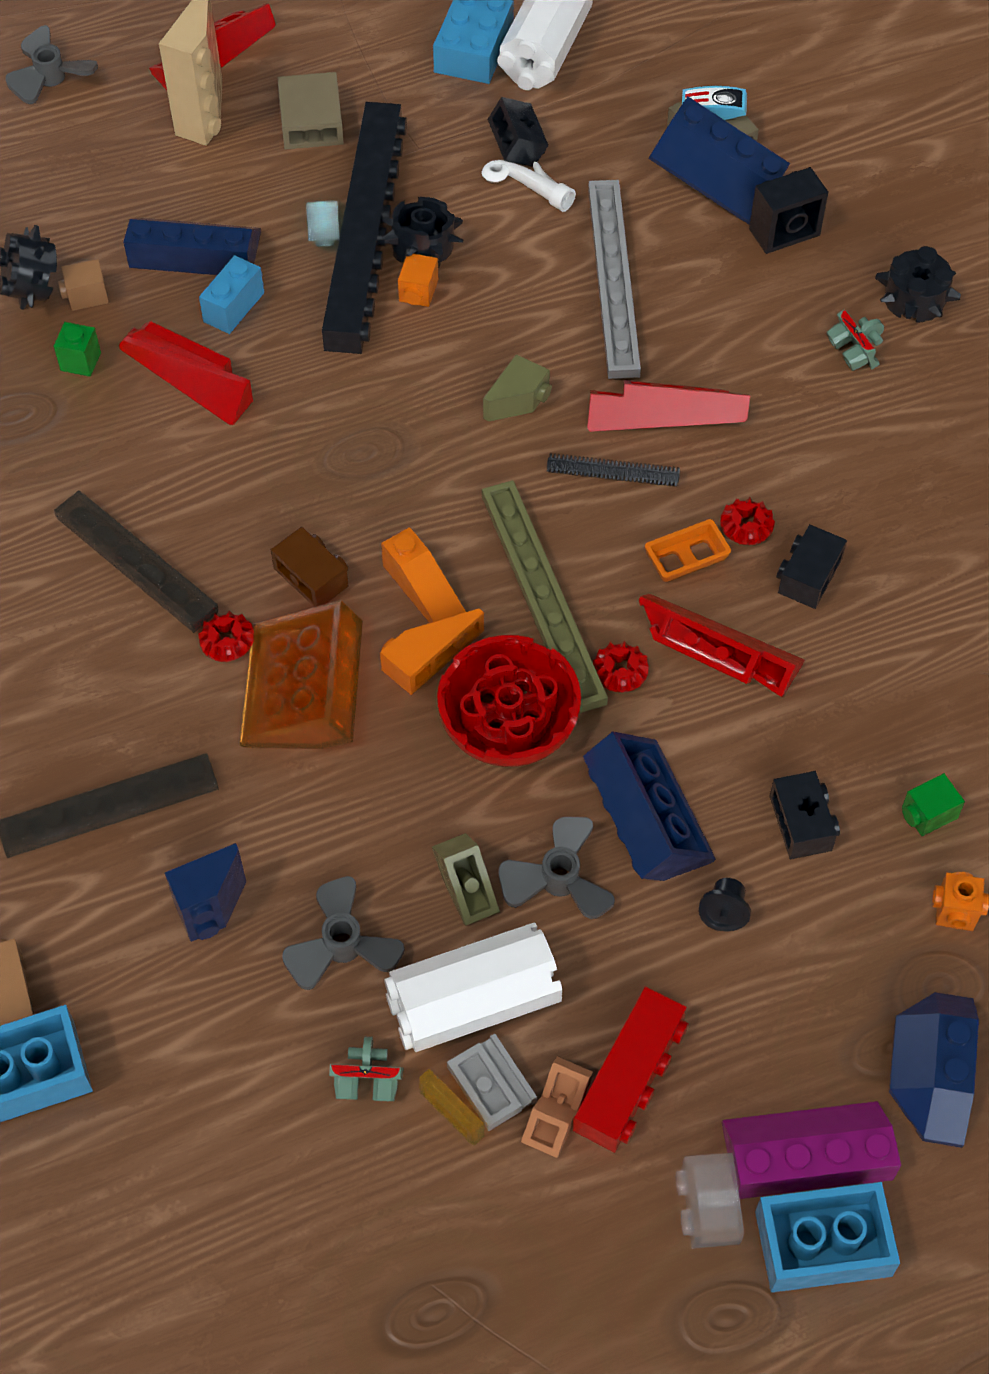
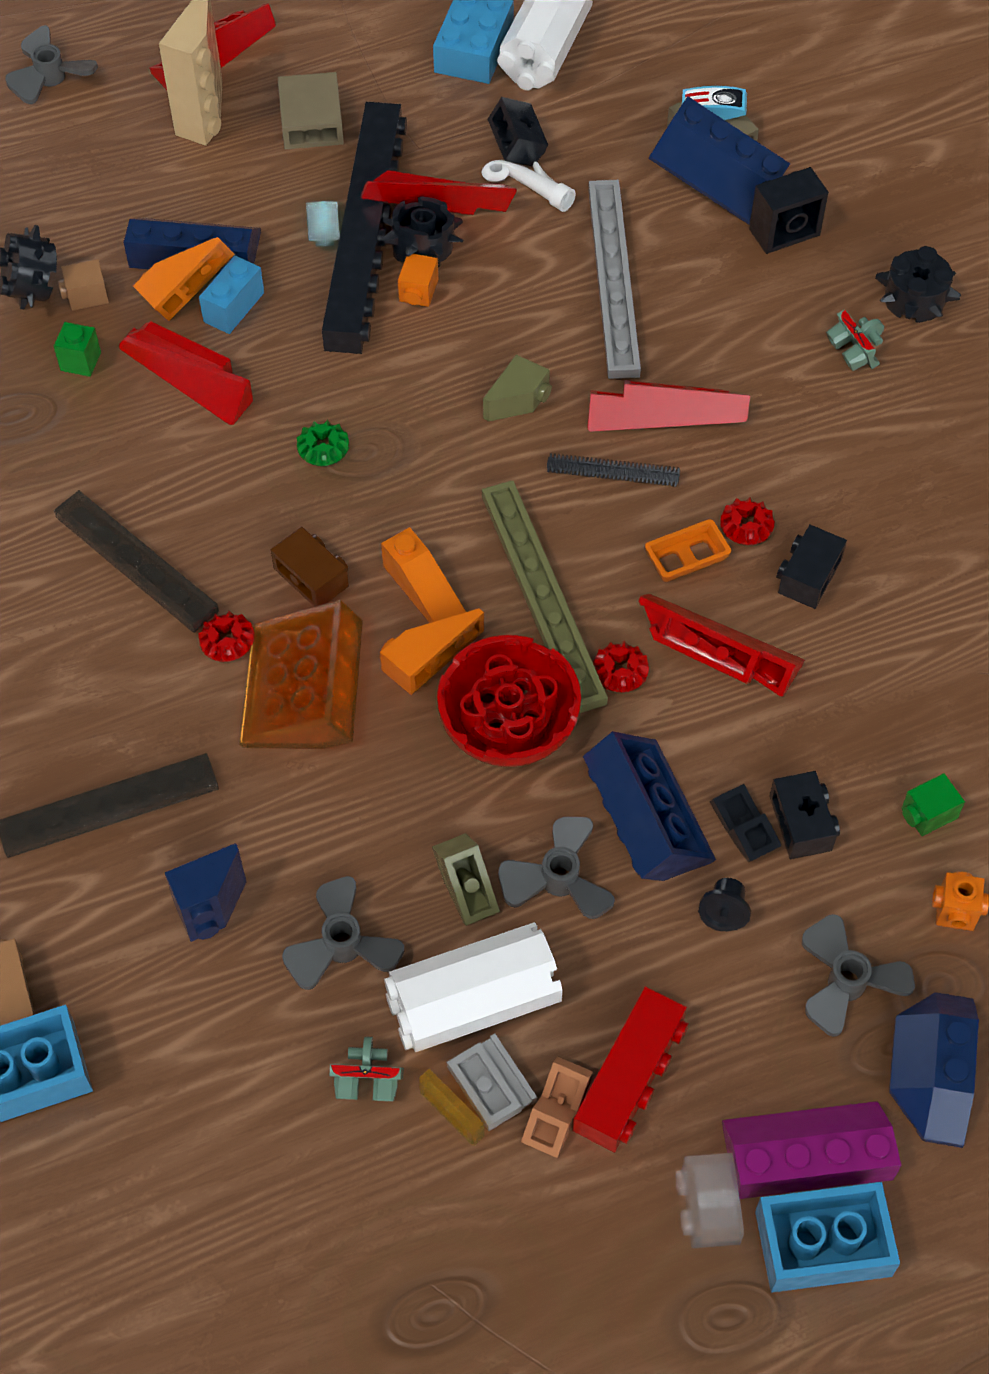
none -> orange slope [133,237,235,321]
none -> green gear [297,419,349,466]
none -> red wedge [361,170,517,215]
none -> black slope [709,784,782,862]
none -> dark grey piece [802,914,915,1037]

